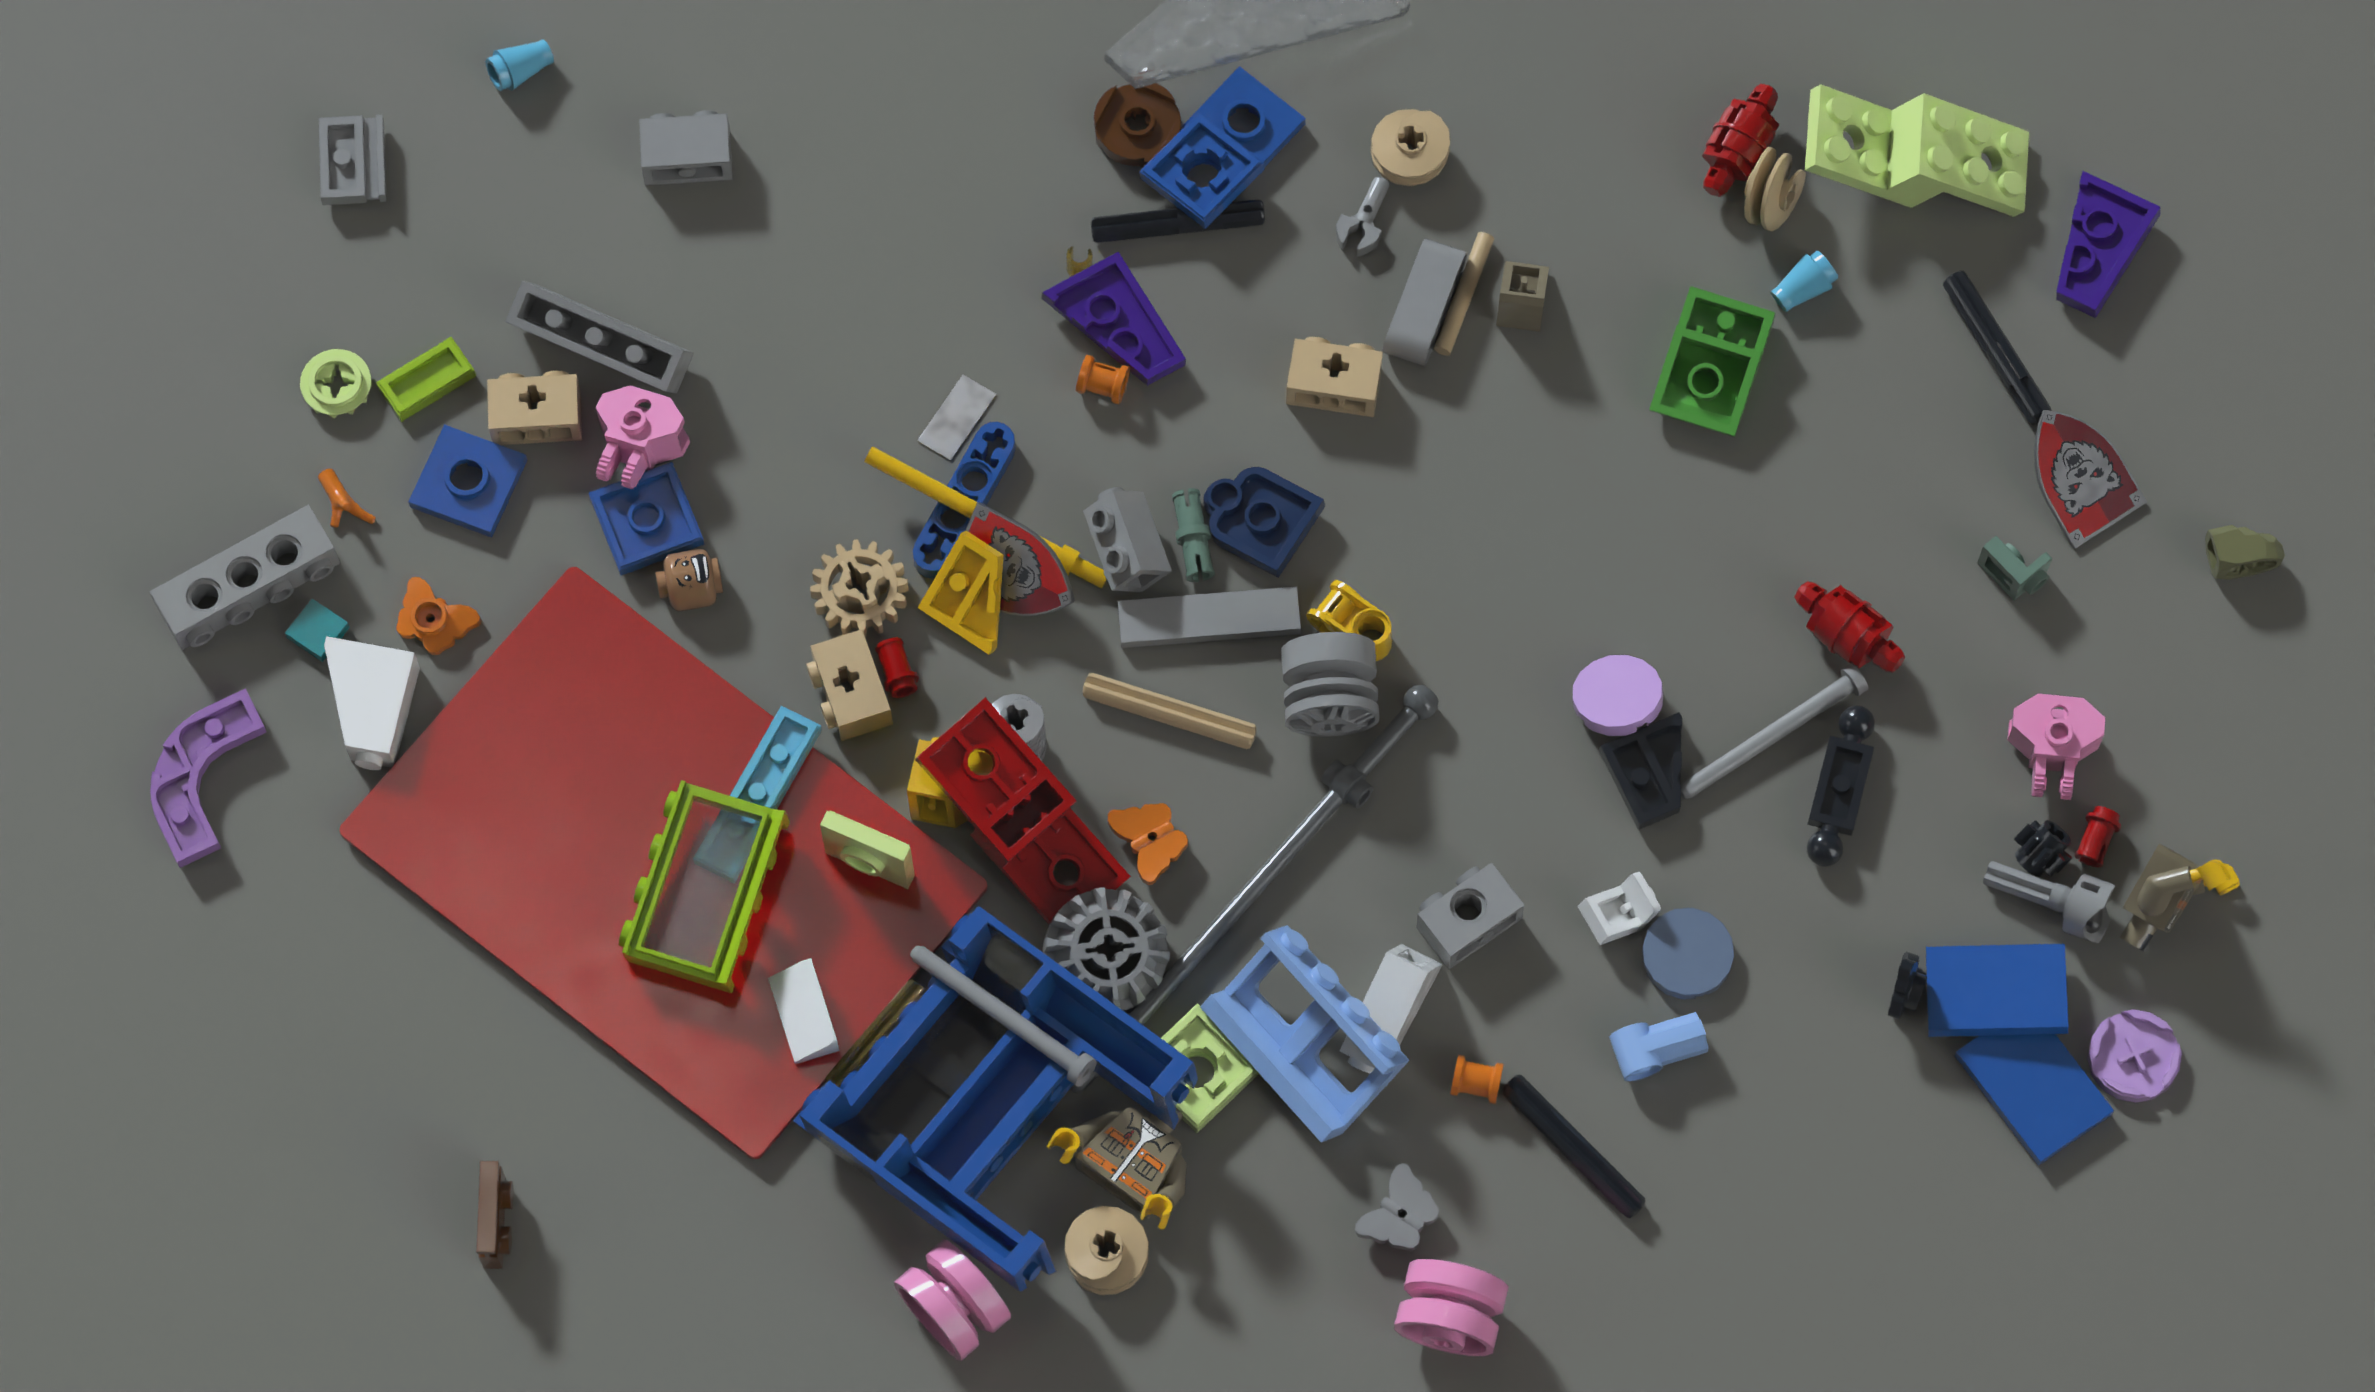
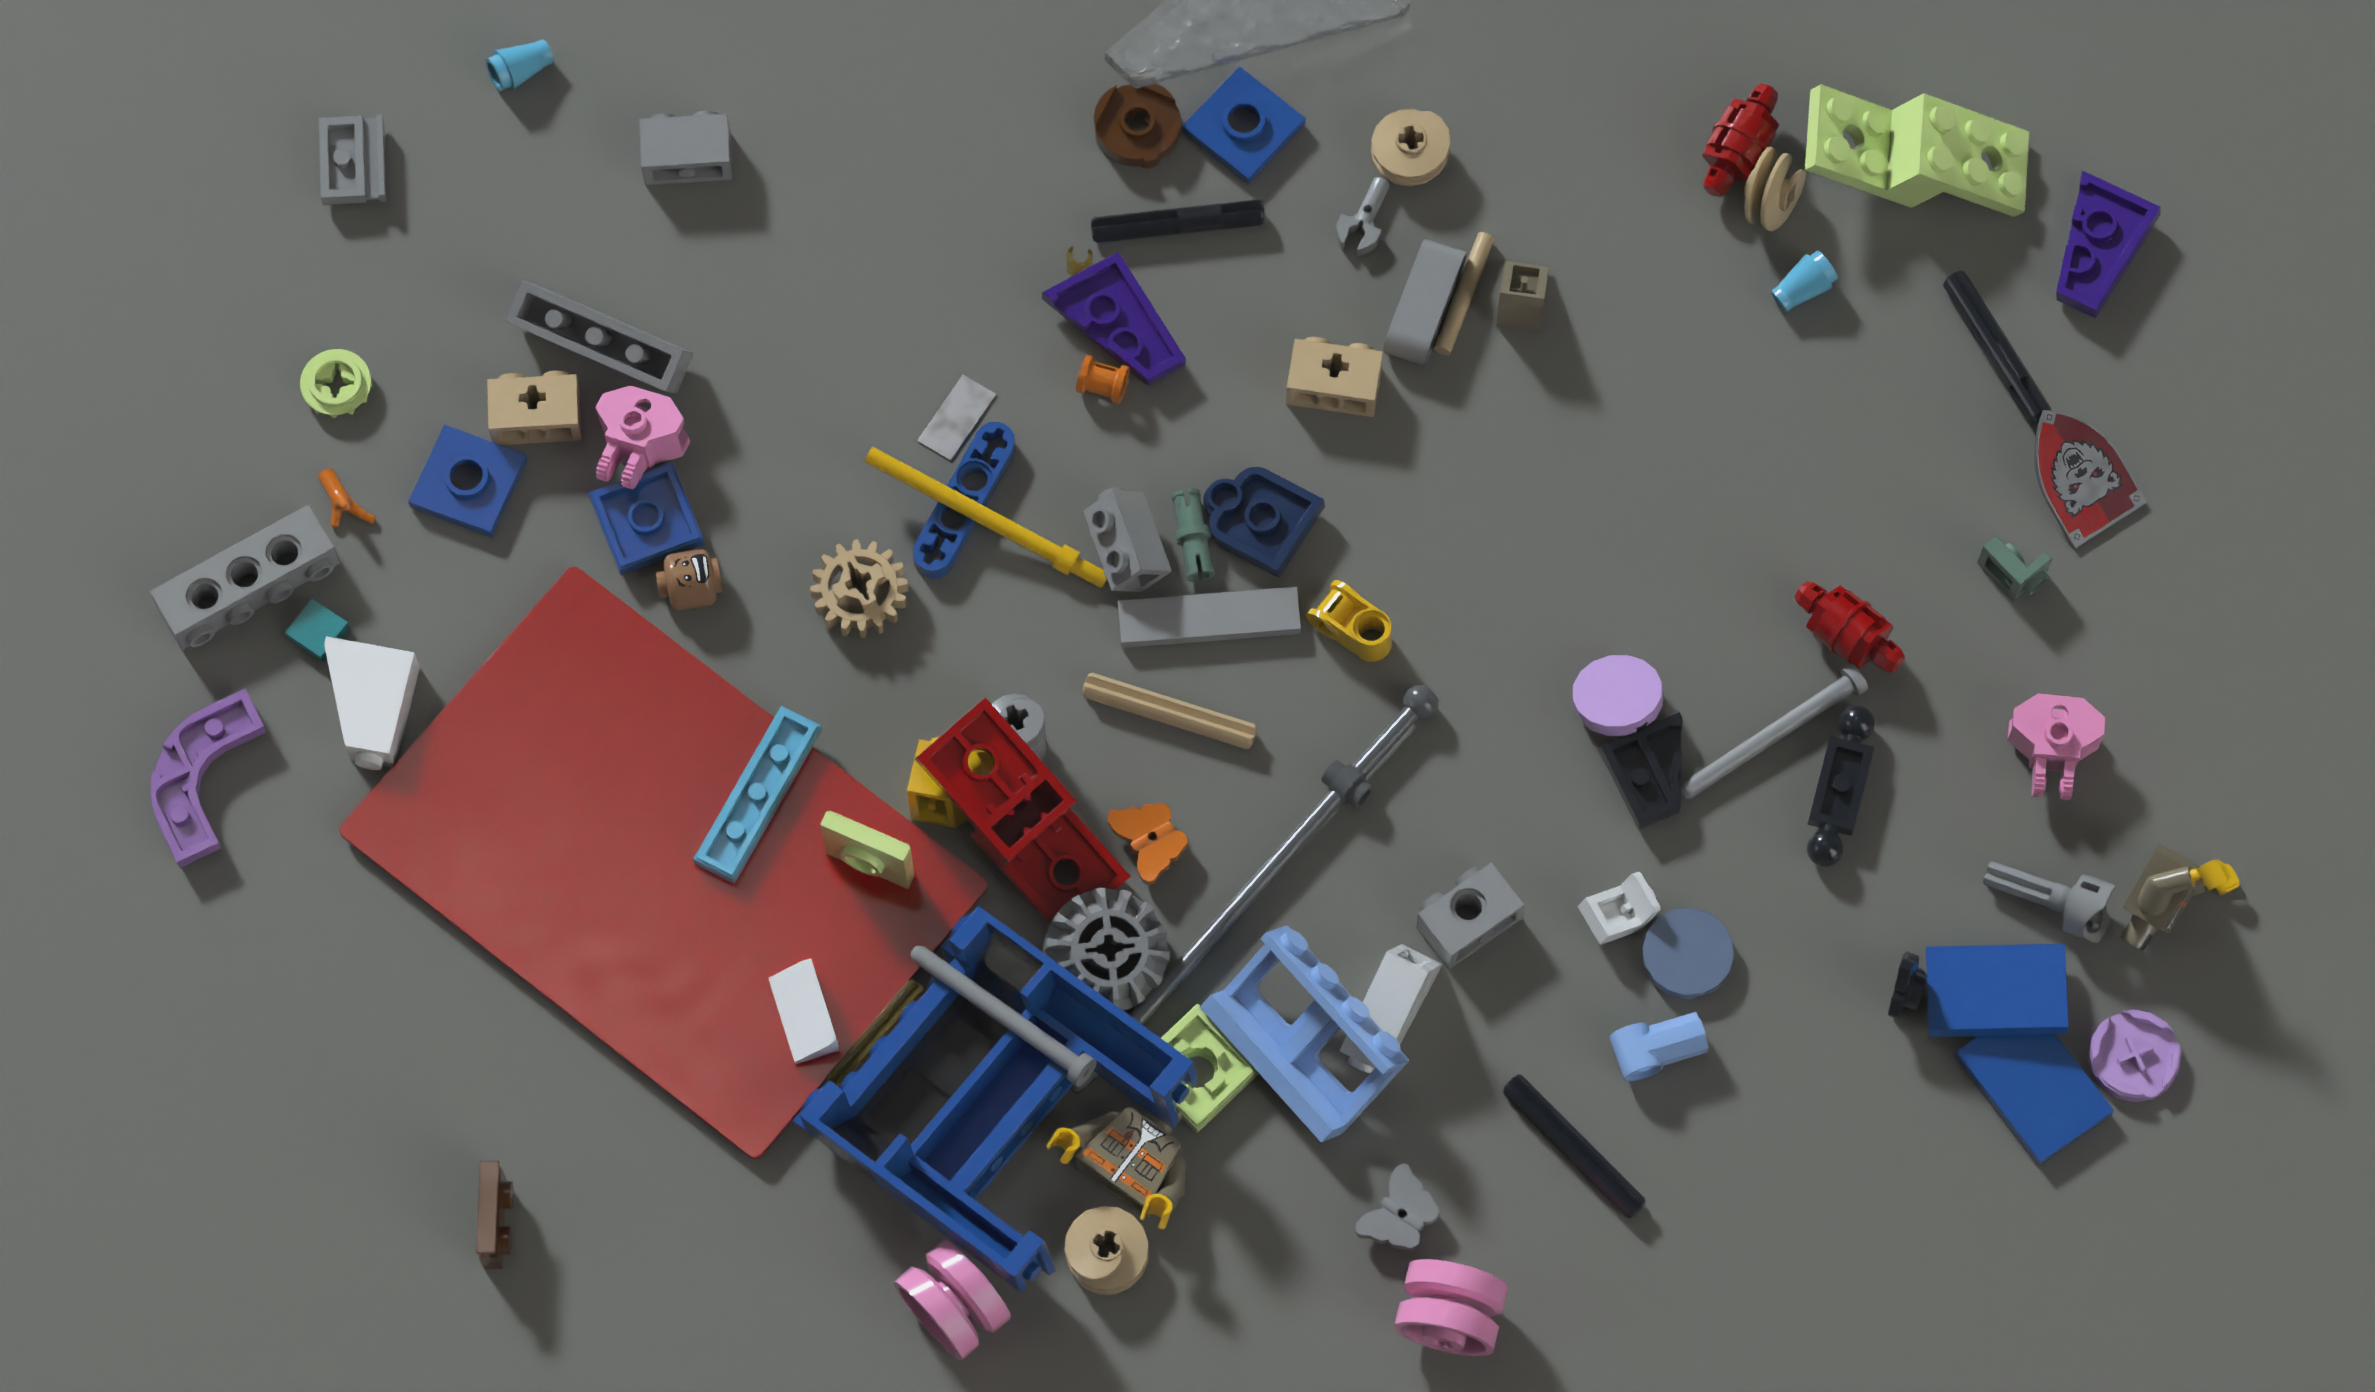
lime tile [376,337,476,422] -> none
orange animal [396,577,482,655] -> none
window [619,780,790,993] -> none
tan brick [806,629,893,741] -> none
red pin [875,637,919,698] -> none
yellow wing [918,530,1004,655] -> none
shield [965,502,1075,616] -> none
blue piece [1139,113,1265,229] -> none
light grey wheel [1281,632,1379,737] -> none
orange bush [1450,1054,1504,1104] -> none
bright green slope [1649,286,1775,437] -> none
black gear [2014,820,2072,877] -> none
red pin [2074,806,2121,868] -> none
olive rock [2205,525,2285,580] -> none

